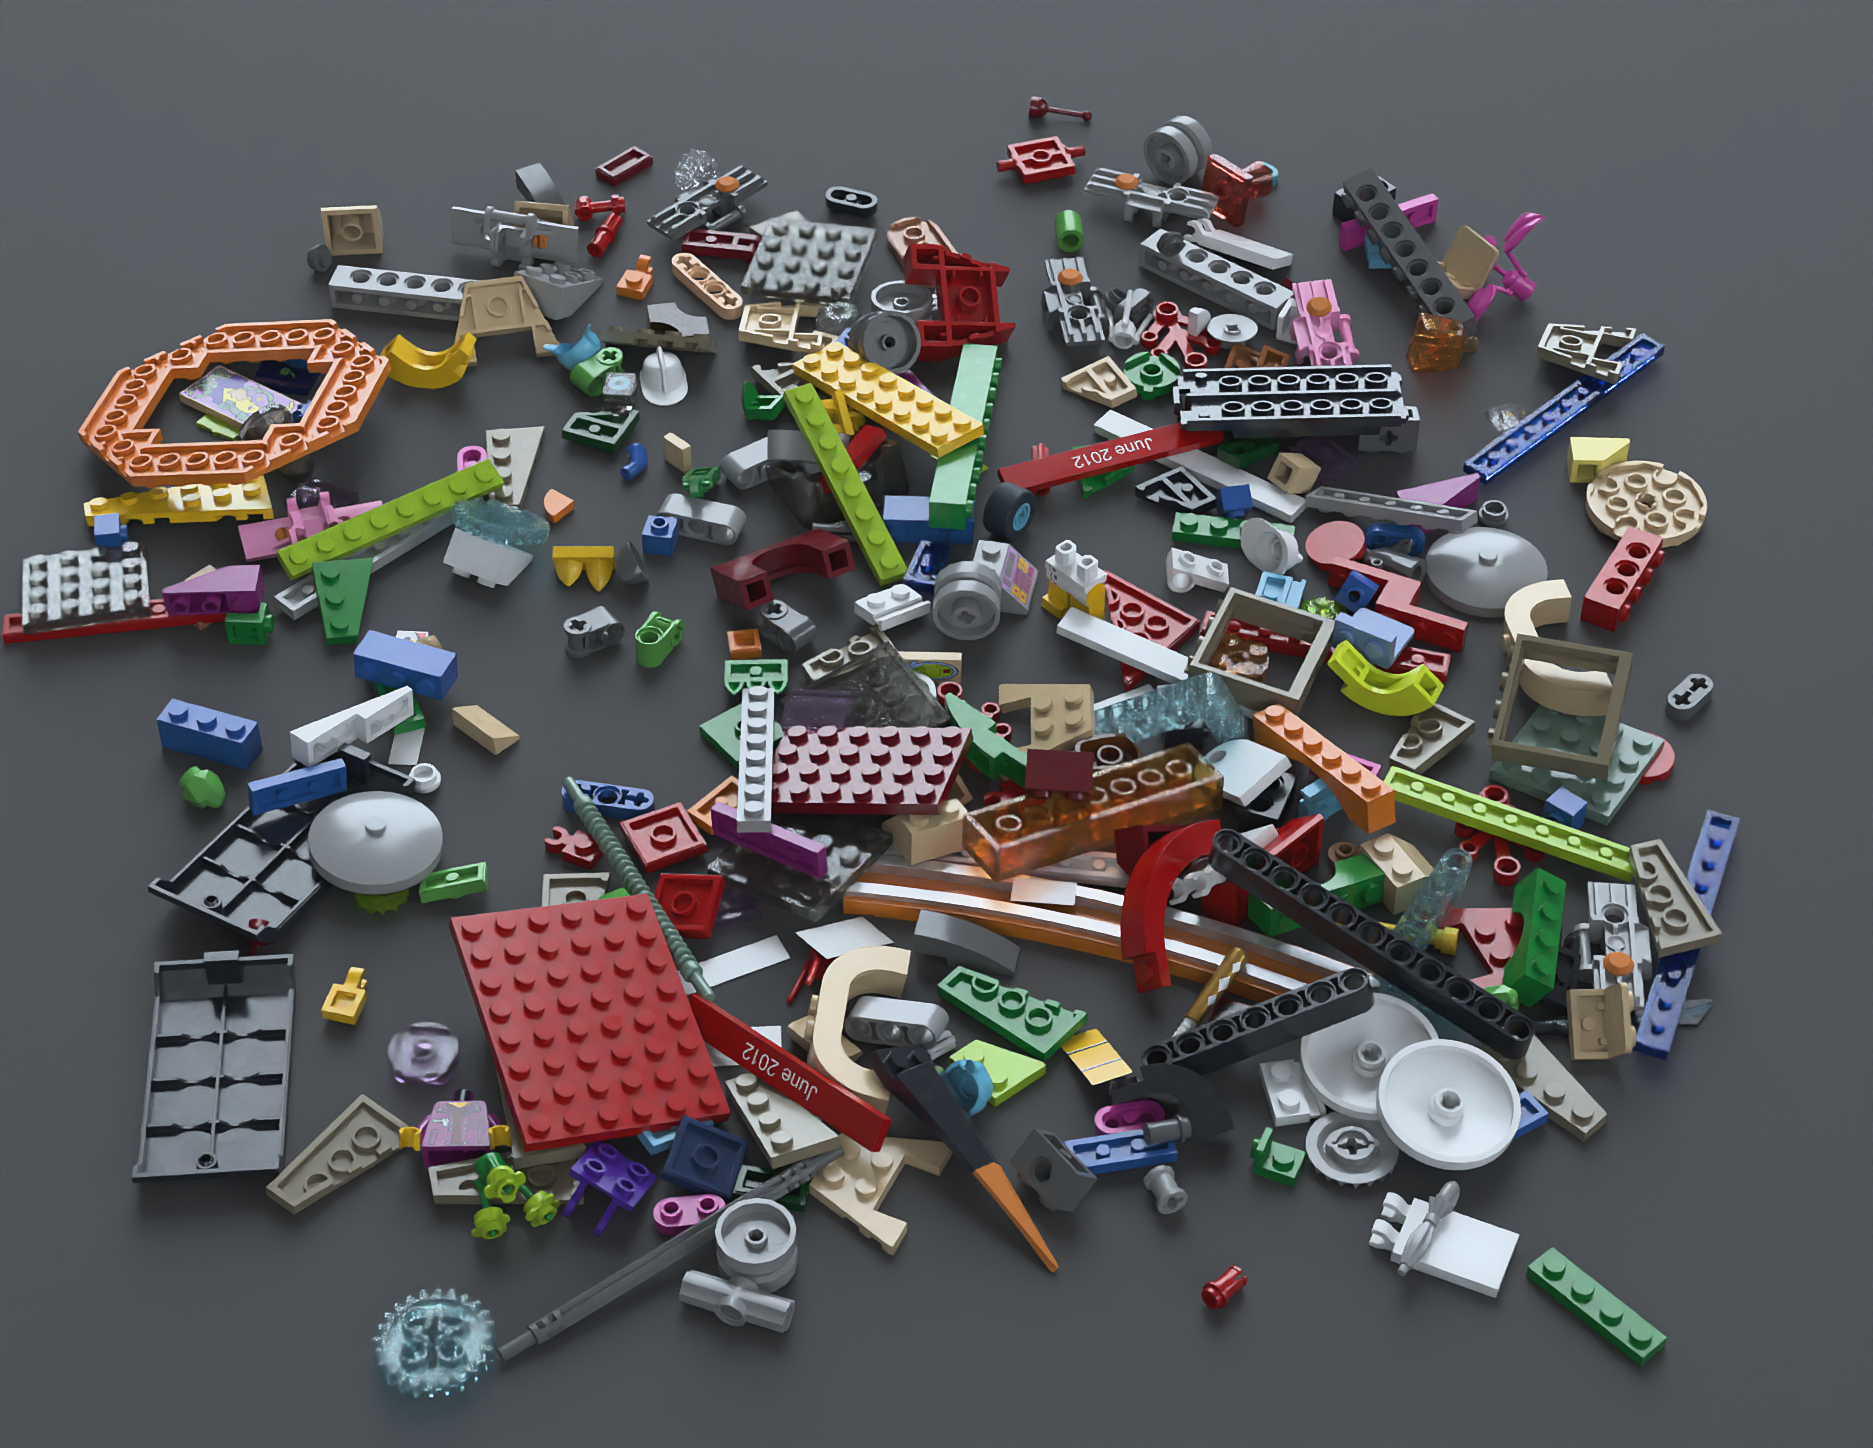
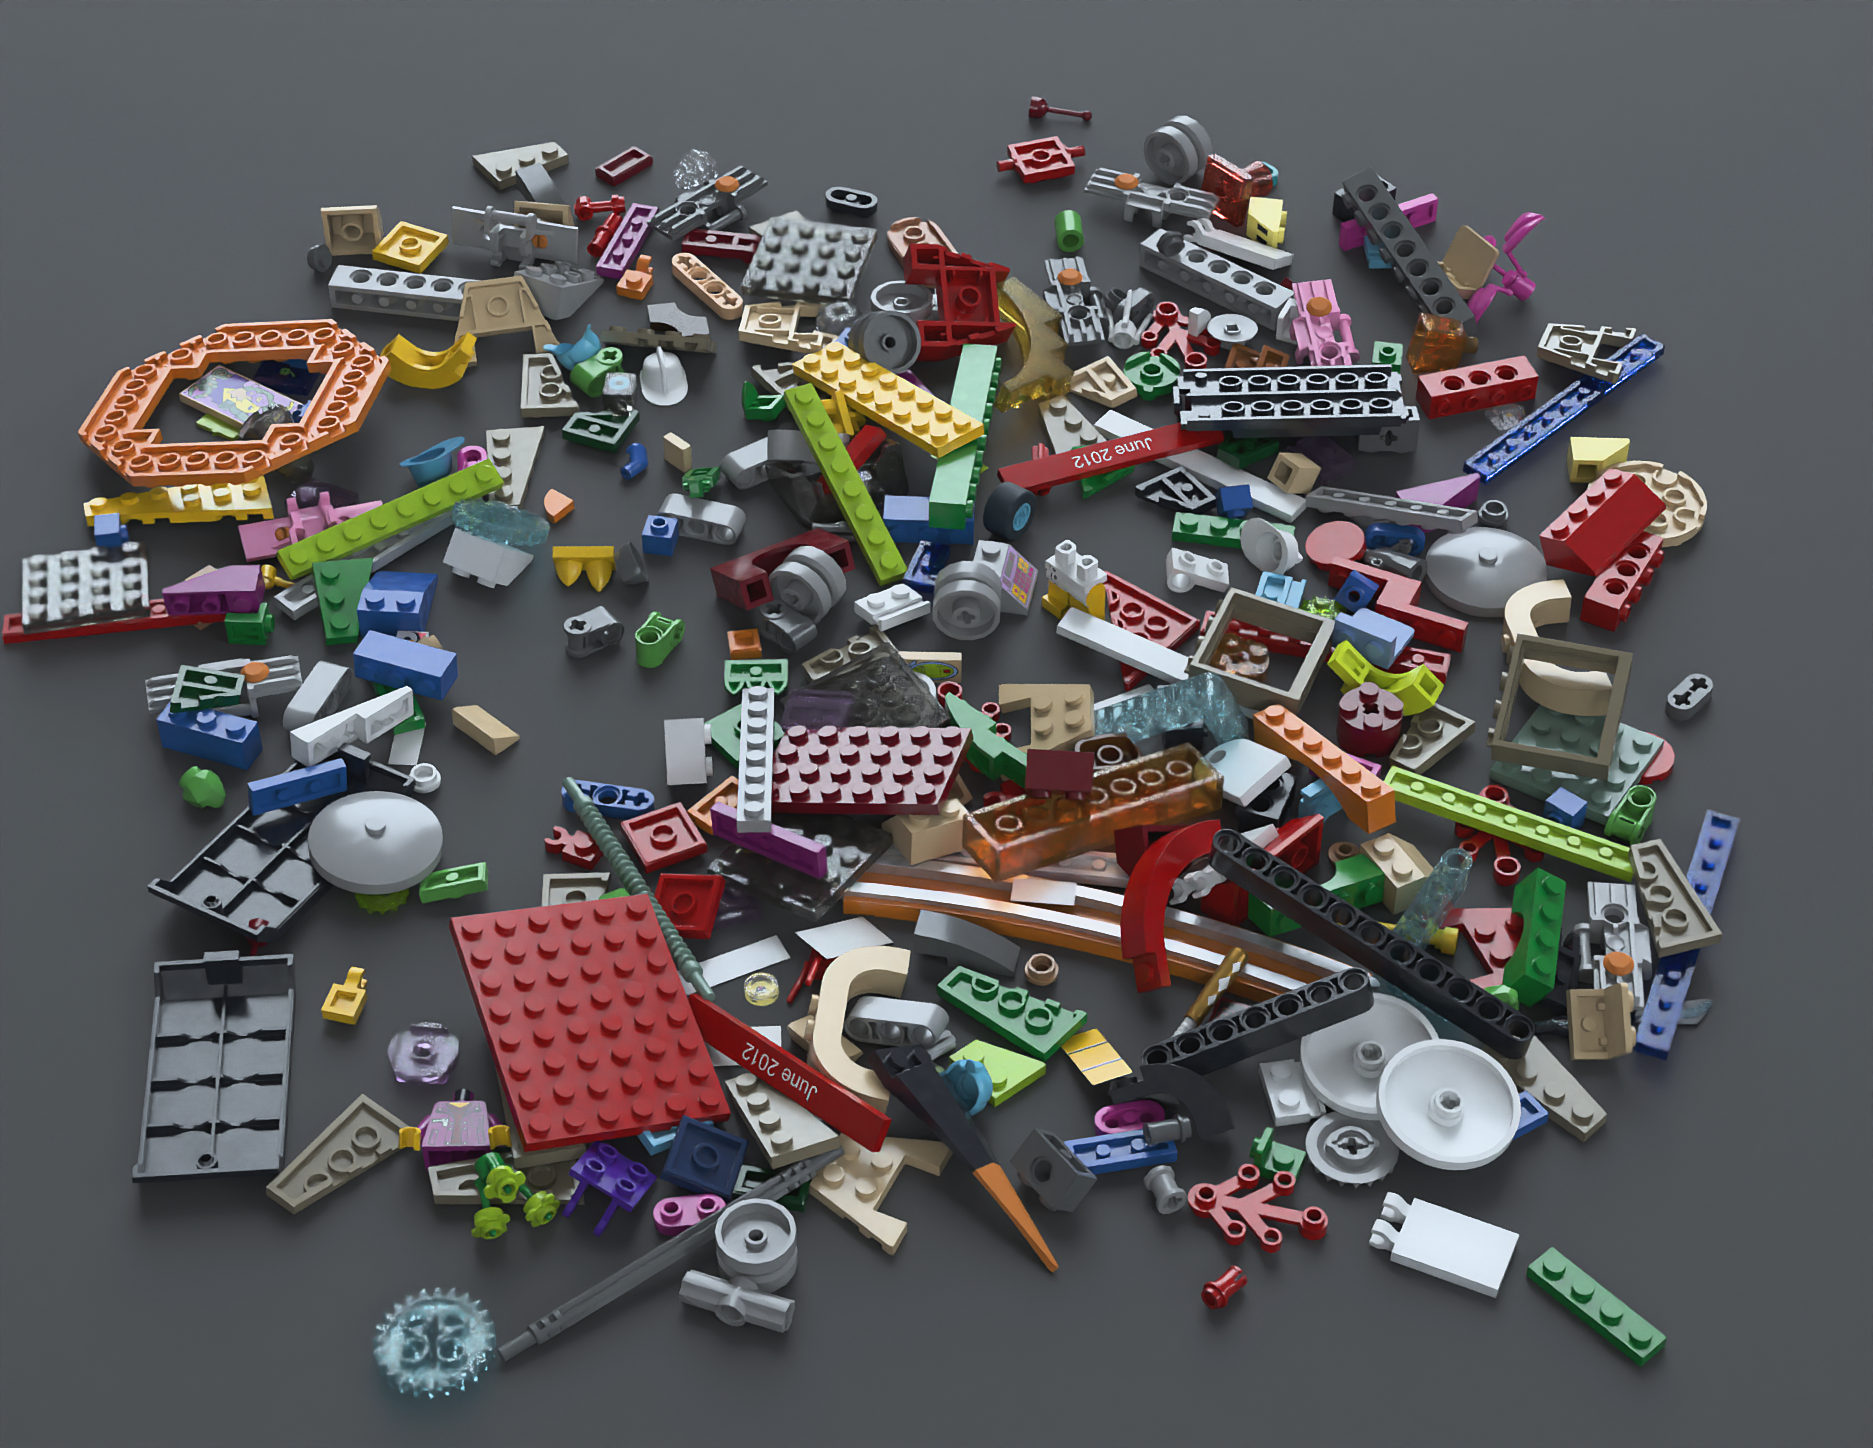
light grey piece [1397,1181,1460,1277] -> none
none -> light grey piece [145,655,302,718]
none -> dark green wing [170,665,245,713]
none -> yellow hand [261,565,296,589]
none -> beam [283,661,353,731]
none -> blue slope [357,571,438,638]
none -> yellow plate [372,221,449,274]
none -> dark azure piece [399,436,465,488]
none -> wing [472,142,569,190]
none -> dark tan wing [520,353,579,418]
none -> plate [596,203,659,279]
none -> white brick [664,718,713,785]
none -> clear tile [744,972,779,1006]
none -> light grey wheel [769,546,846,624]
none -> clear yellow arch [994,276,1074,413]
none -> medium nougat plate [1024,953,1059,986]
none -> wing [1038,395,1107,454]
none -> plant [1187,1164,1328,1253]
none -> light yellow slope [1246,197,1287,249]
none -> dark red brick [1336,682,1404,758]
none -> brick [1372,341,1403,374]
none -> red brick [1415,355,1539,419]
none -> red slope [1539,469,1666,577]
none -> bright green piece [1604,785,1657,845]

